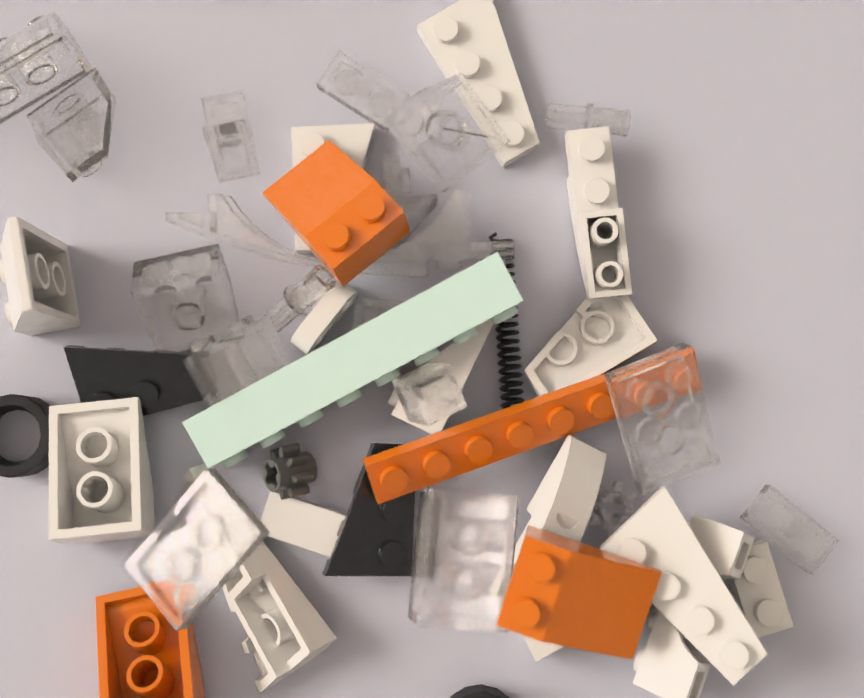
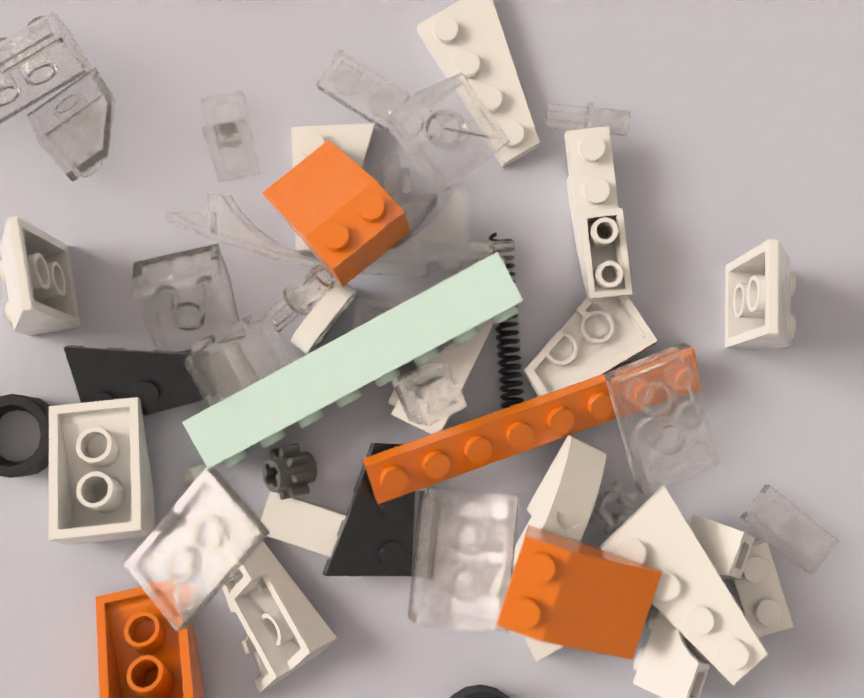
none -> white slope [725,239,796,350]

